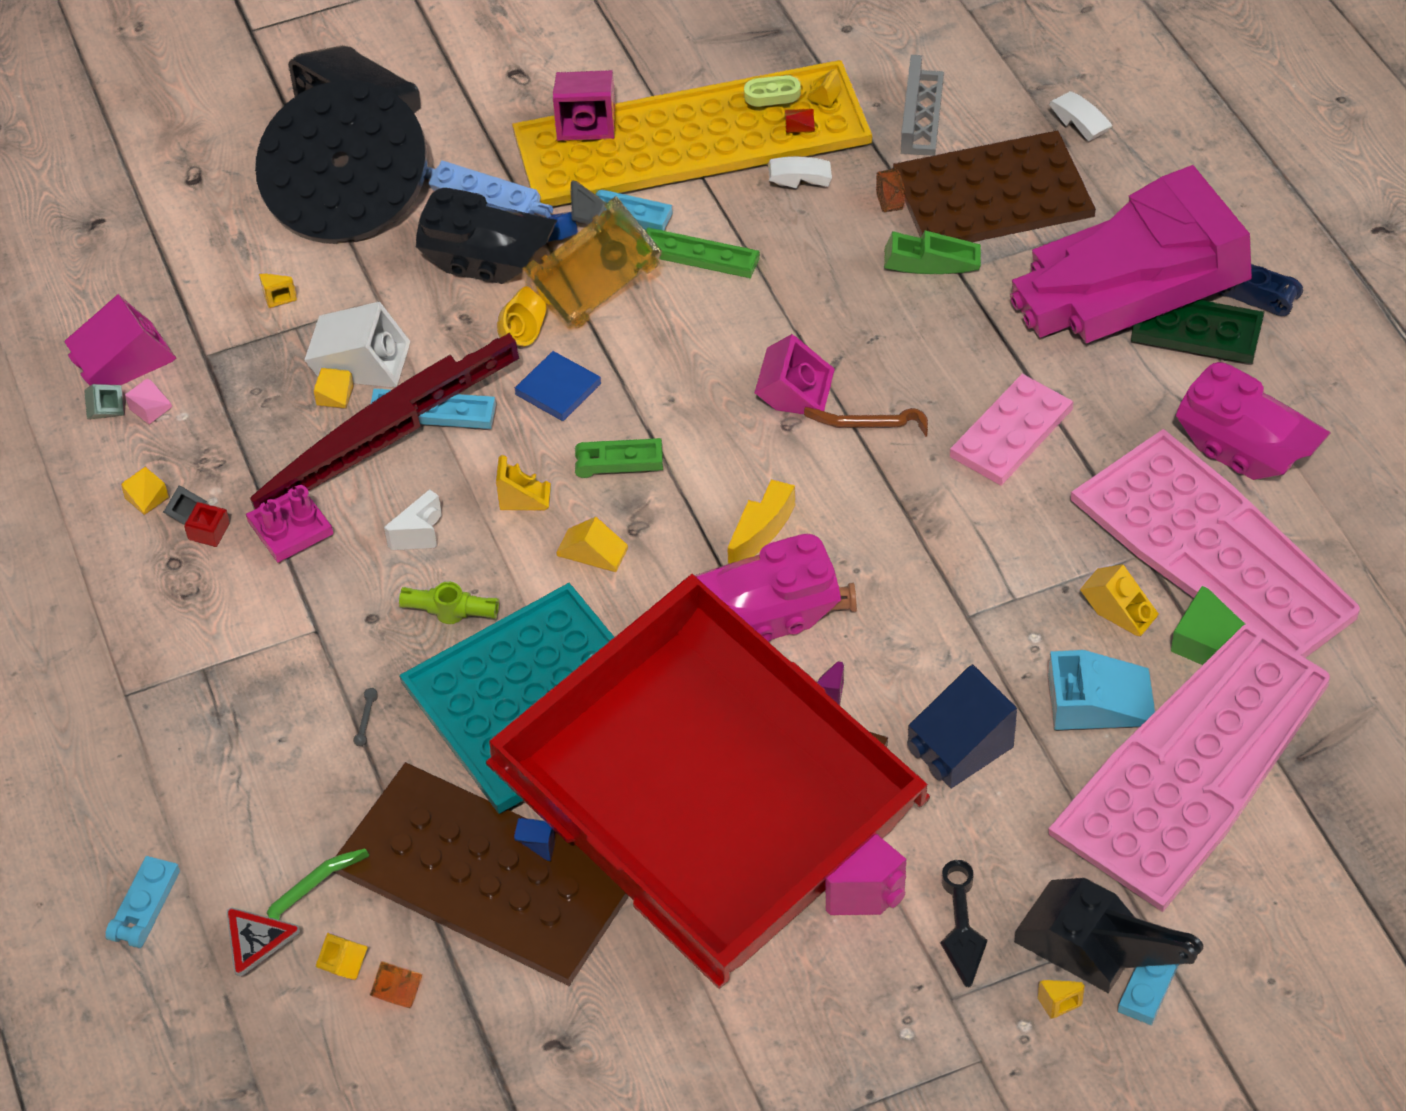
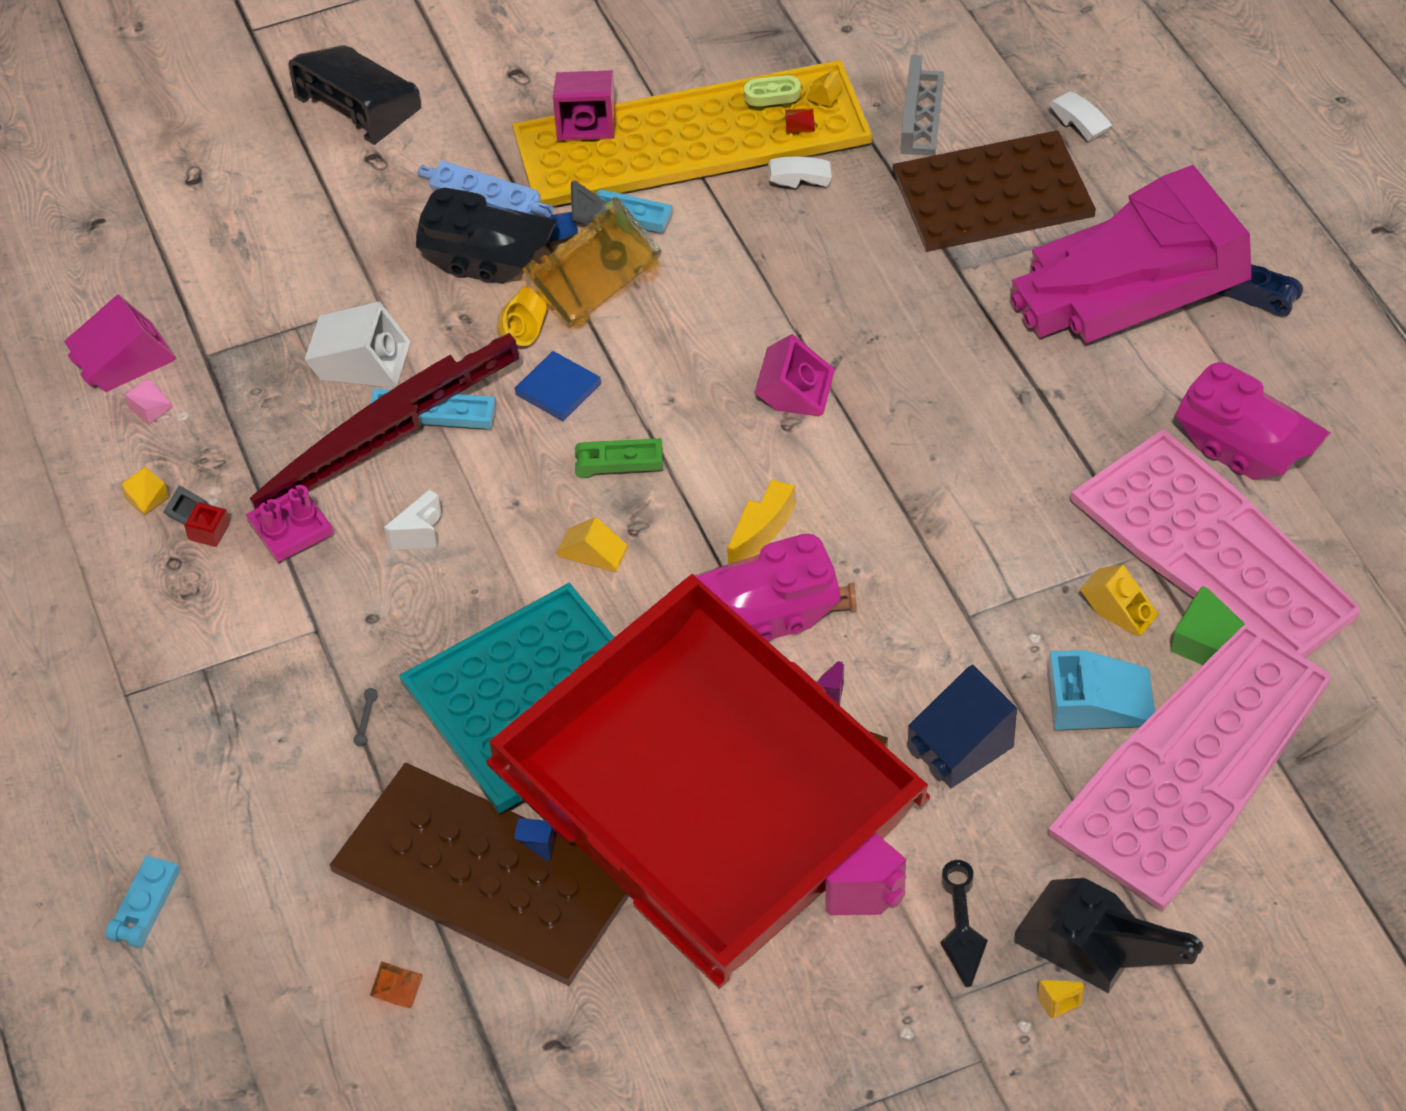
sand green slope [84,384,124,419] -> none
piece [227,908,300,977] -> none
black plate [255,80,428,244] -> none
yellow slope [259,273,297,308] -> none
bright green piece [267,849,369,920] -> none
yellow slope [314,368,354,408] -> none
yellow slope [315,933,368,980] -> none
lime pin [399,581,499,624] -> none
yellow slope [496,454,551,511] -> none
bright green tile [638,227,760,278] -> none
dark orange piece [804,407,928,437] -> none
clear orange slope [876,169,905,212] -> none
bright green slope [884,230,981,274] -> none
bright pink plate [950,374,1073,486] -> none
medium azure plate [1118,964,1179,1026] -> none
dark green plate [1131,300,1264,364] -> none

